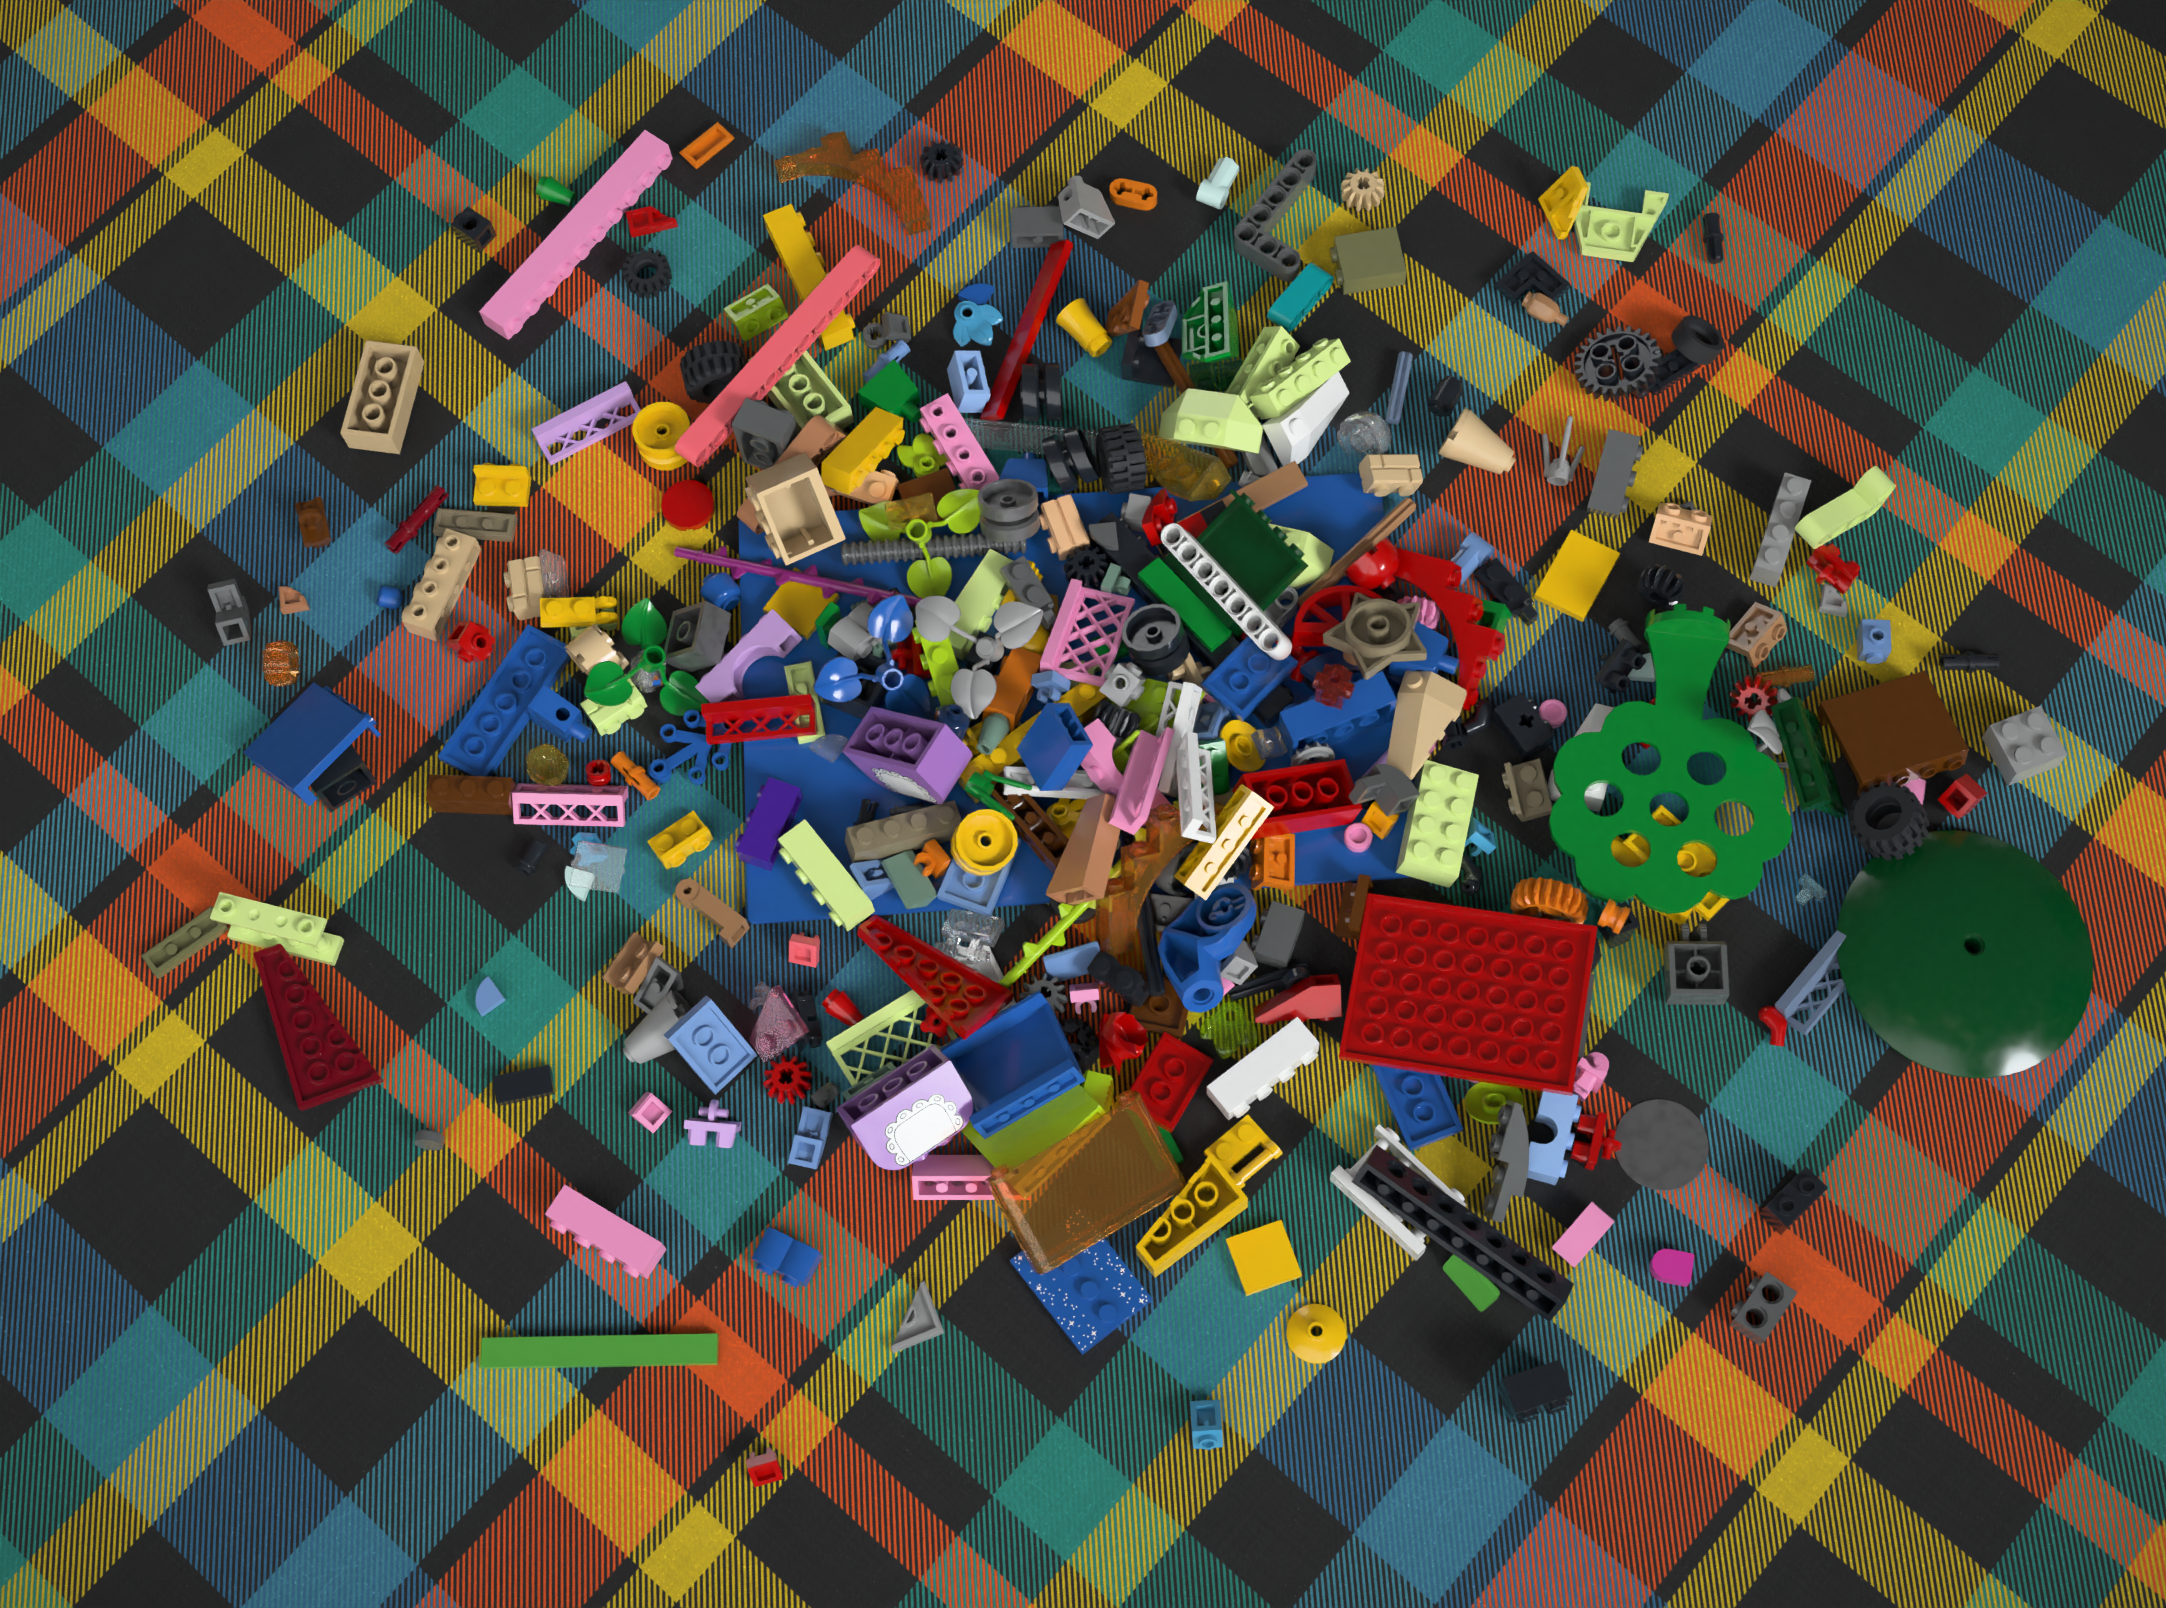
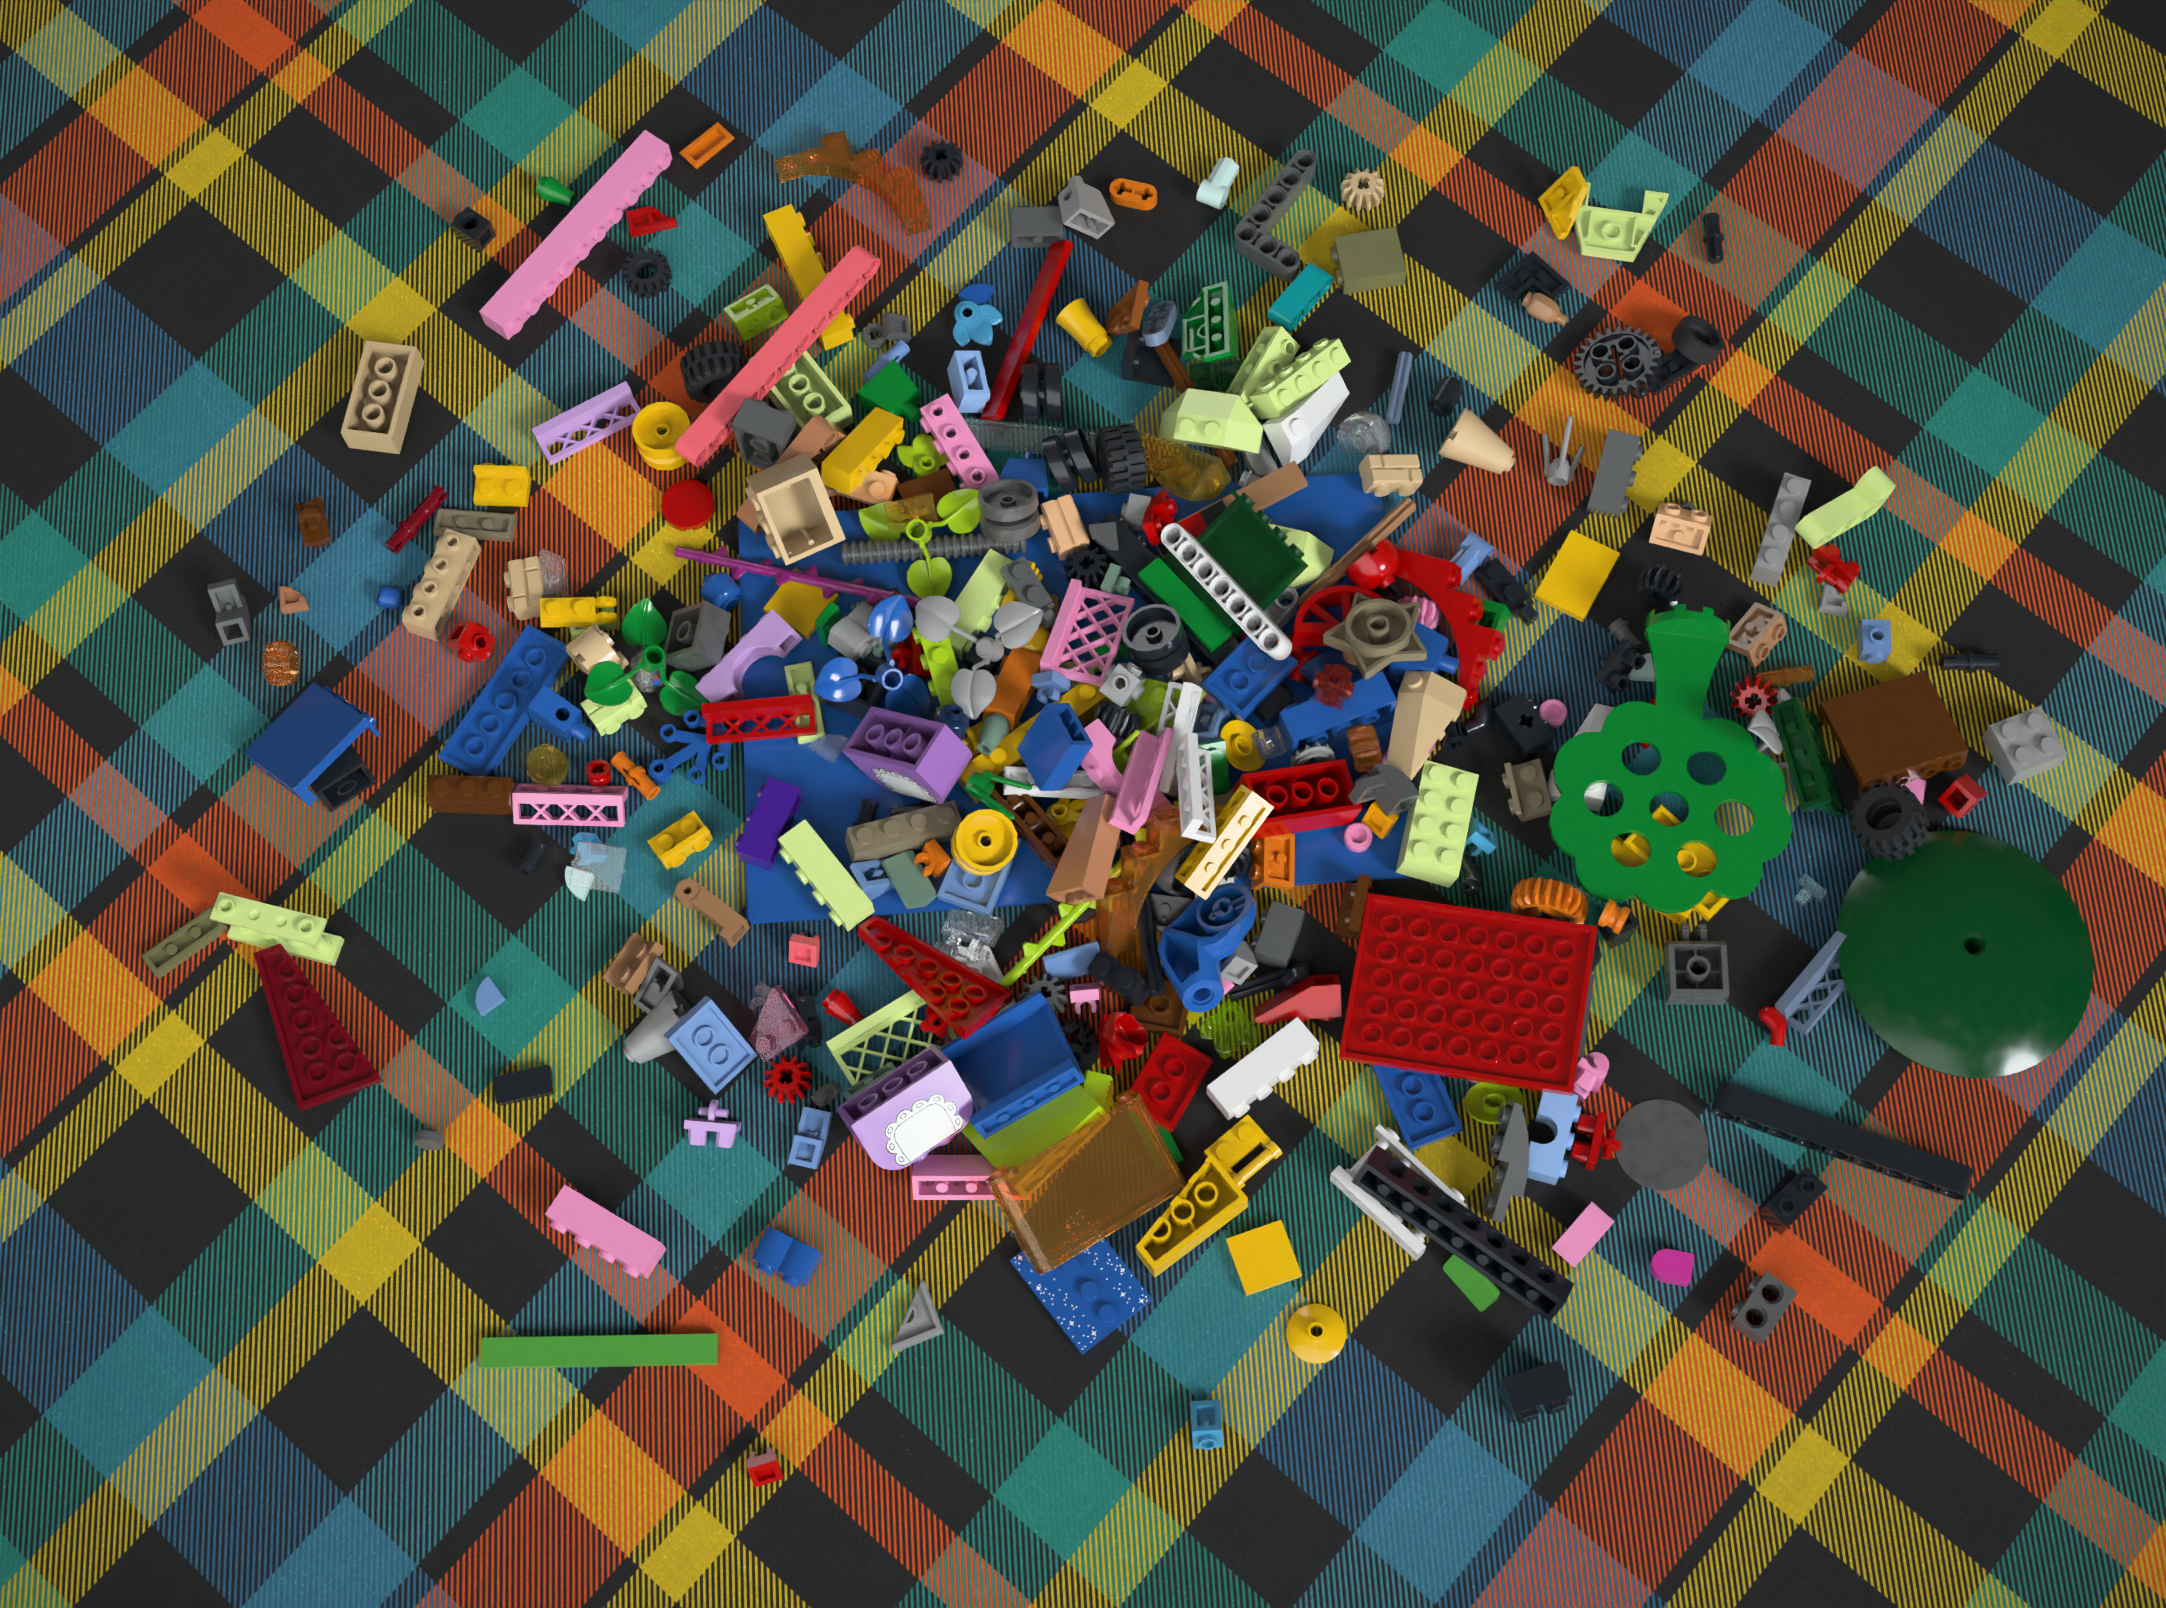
bright pink slope [628,1092,672,1134] -> none
none -> clear orange gear [1346,724,1383,772]
none -> black beam [1710,1082,1974,1200]

